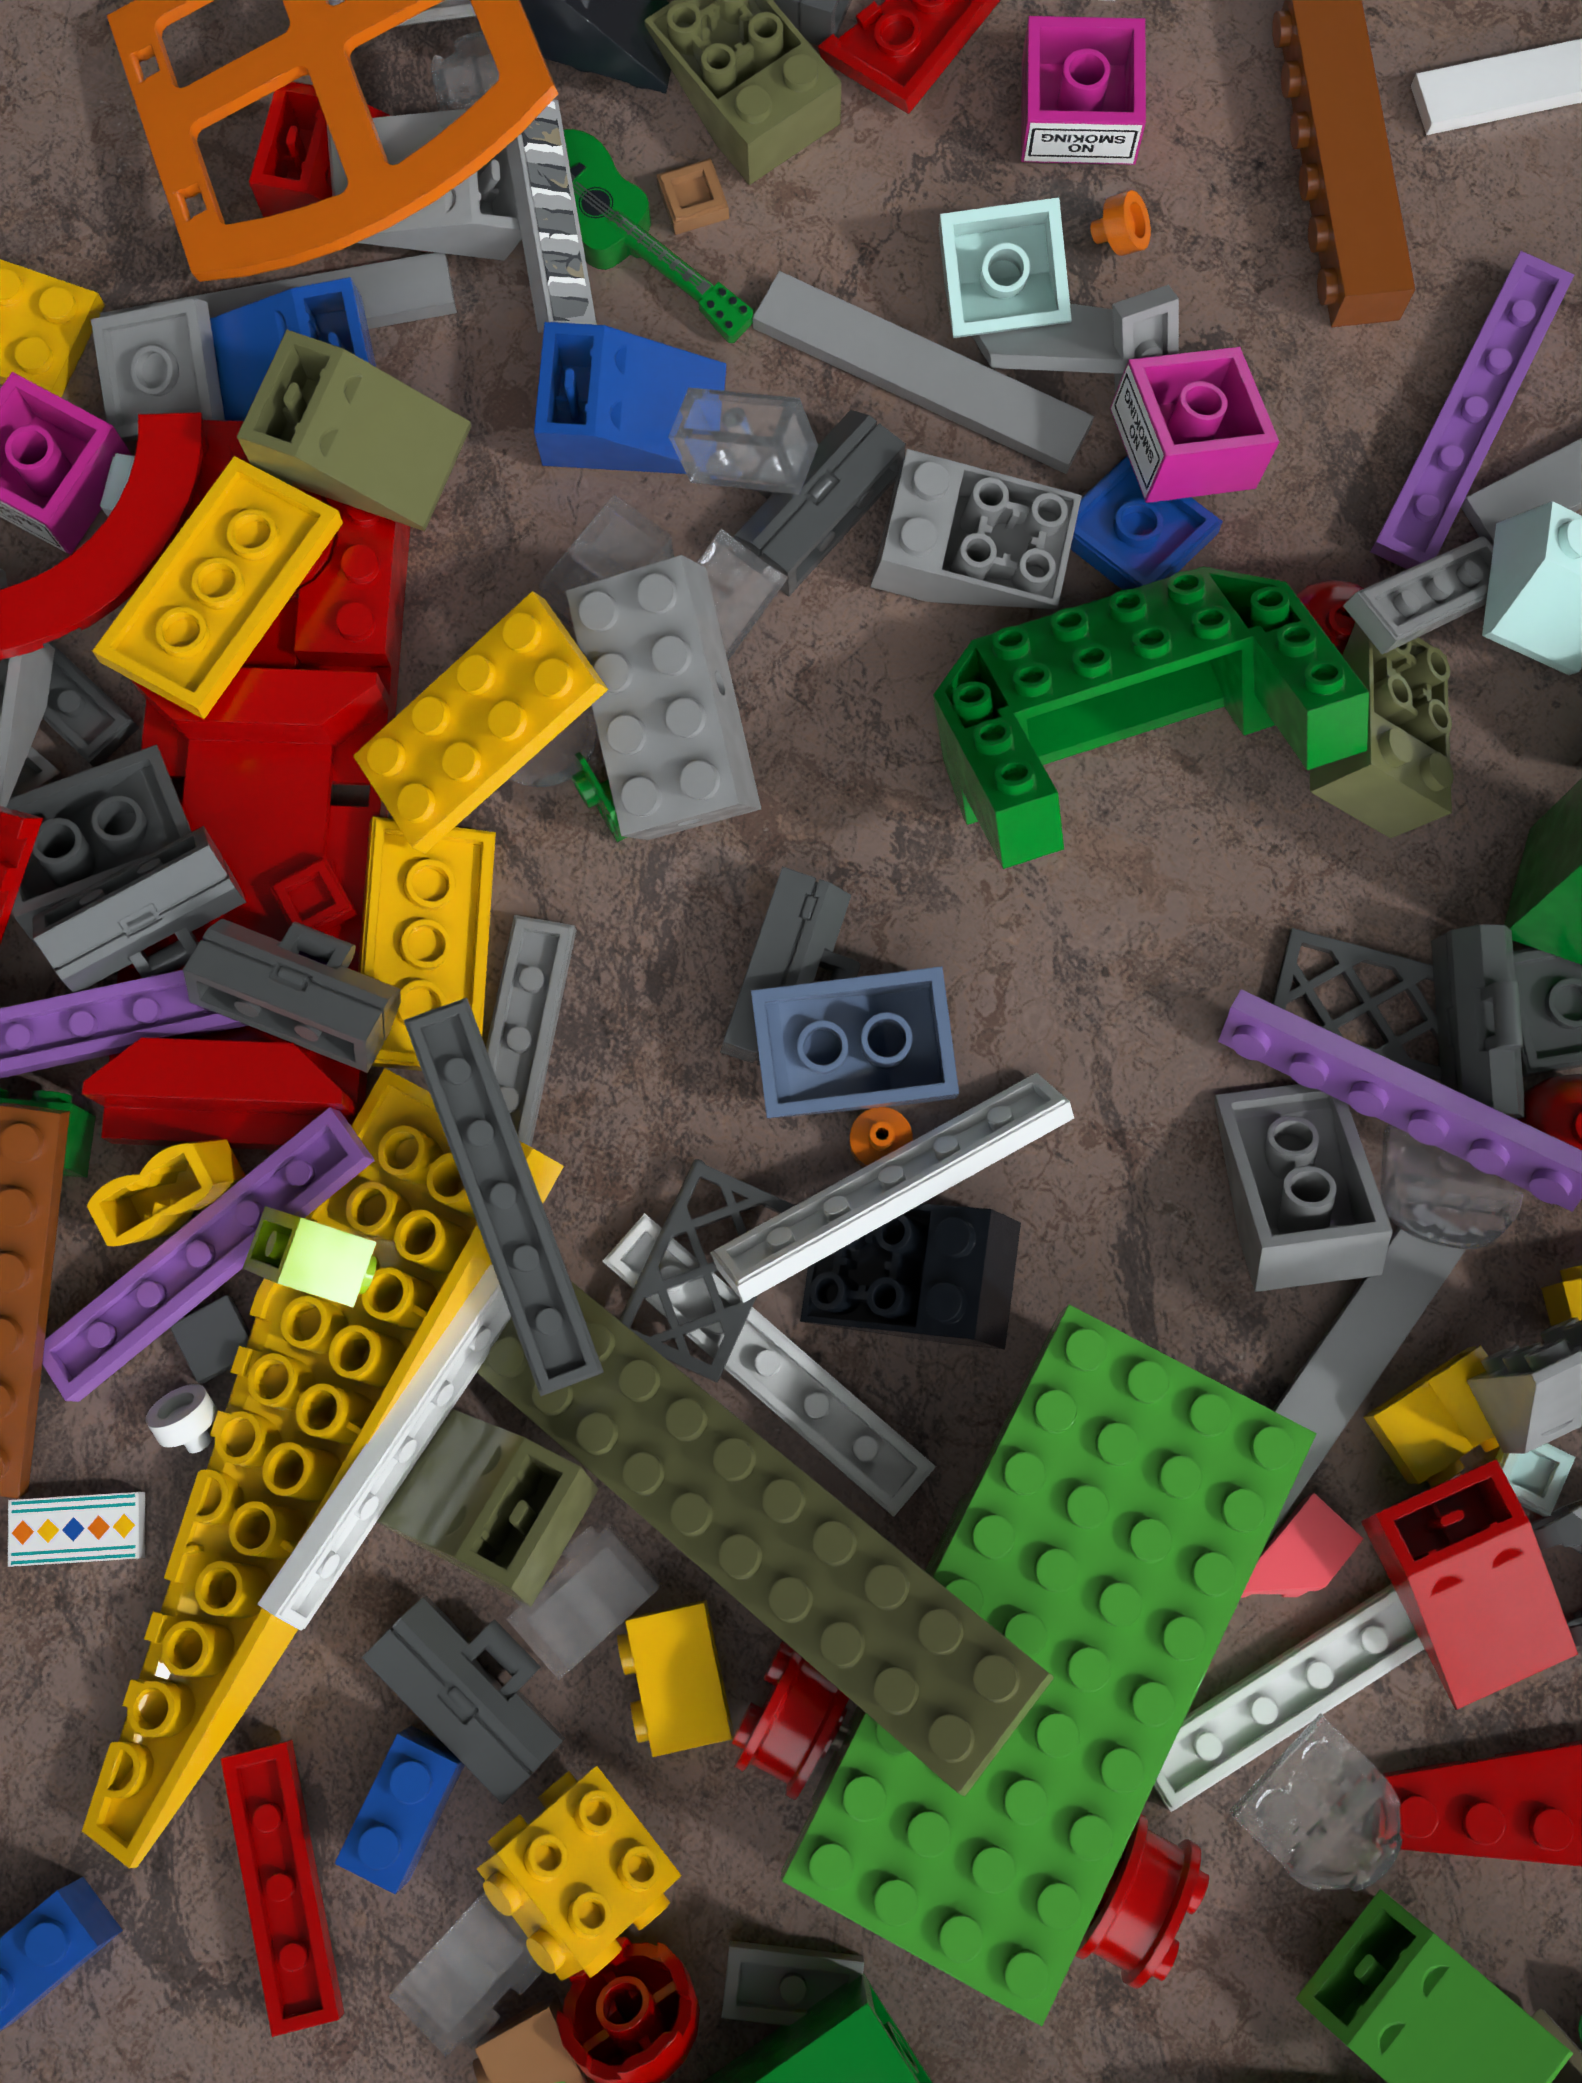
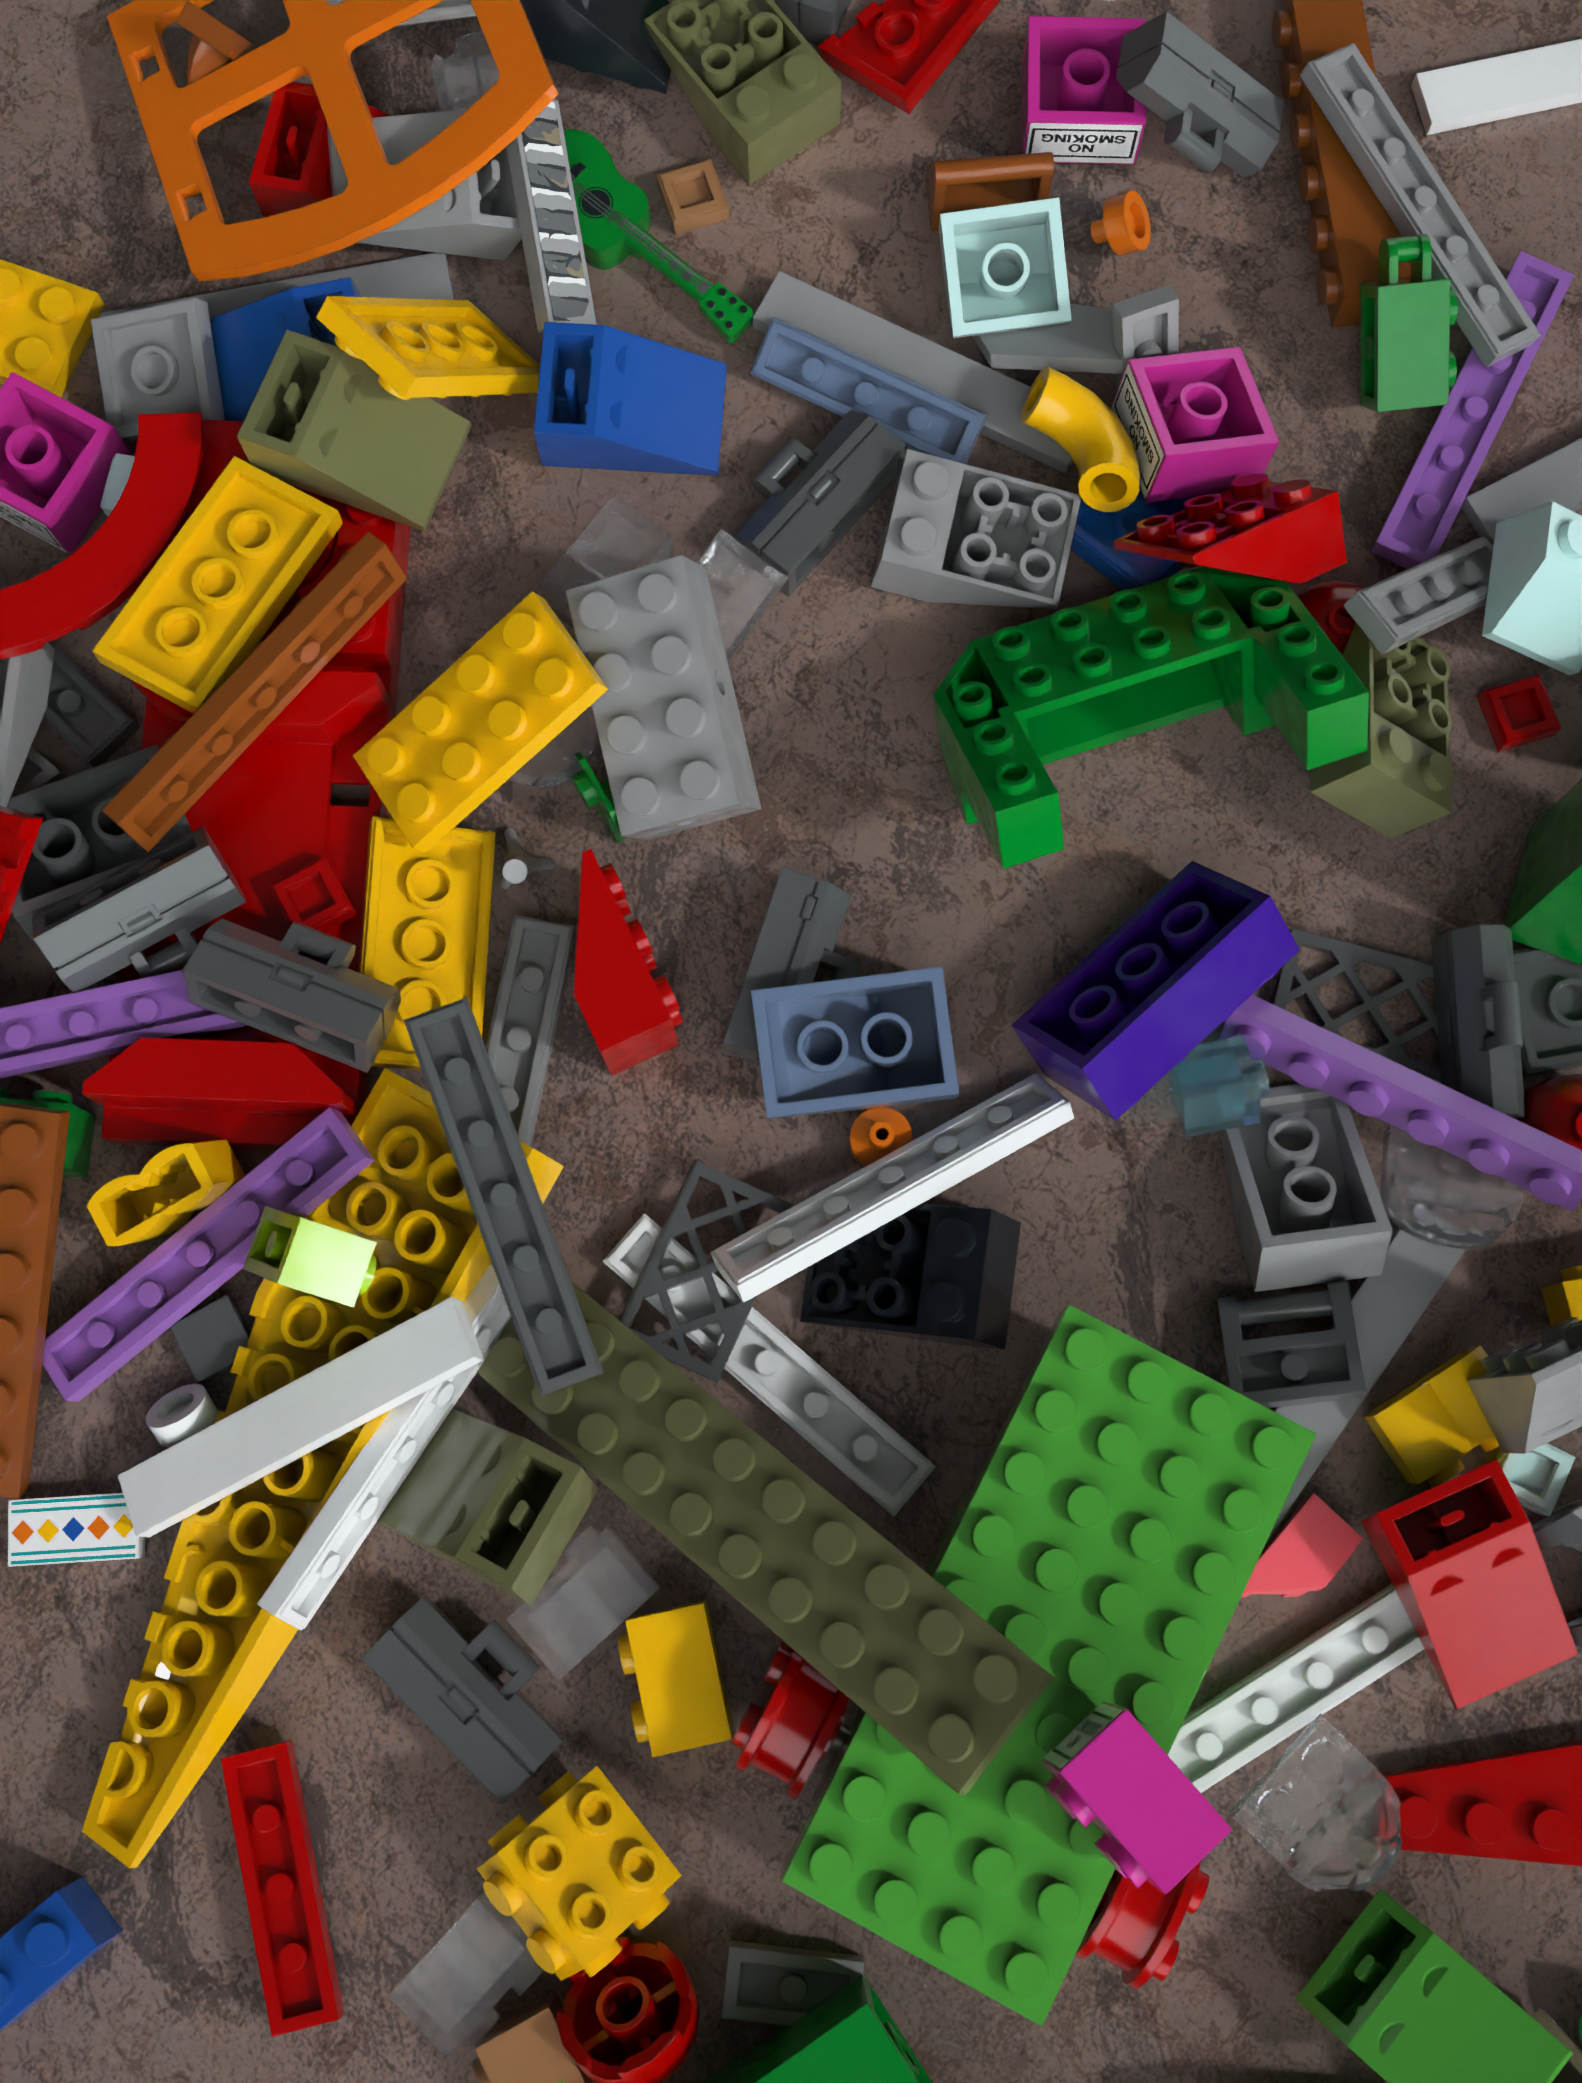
blue brick [334,1726,465,1894] -> none
clear brick [668,388,819,495] -> none
none -> dark orange plate [102,532,407,852]
none -> white tile [118,1297,484,1538]
none -> dark orange tile [176,1,259,85]
none -> yellow plate [316,296,540,400]
none -> light grey bar [500,828,555,889]
none -> red slope [574,849,684,1076]
none -> sand blue tile [750,317,988,464]
none -> dark orange tile [925,152,1054,231]
none -> dark purple brick [1011,861,1300,1121]
none -> yellow cylinder [1021,366,1140,512]
none -> dark pink brick [1041,1701,1233,1895]
none -> red slope [1113,474,1347,584]
none -> dark grey piece [1116,11,1284,178]
none -> clear light blue brick [1169,1035,1269,1138]
none -> dark grey plate [1217,1281,1366,1408]
none -> light grey tile [1300,43,1541,368]
none -> green brick [1360,234,1458,412]
none -> red tile [1477,674,1562,753]

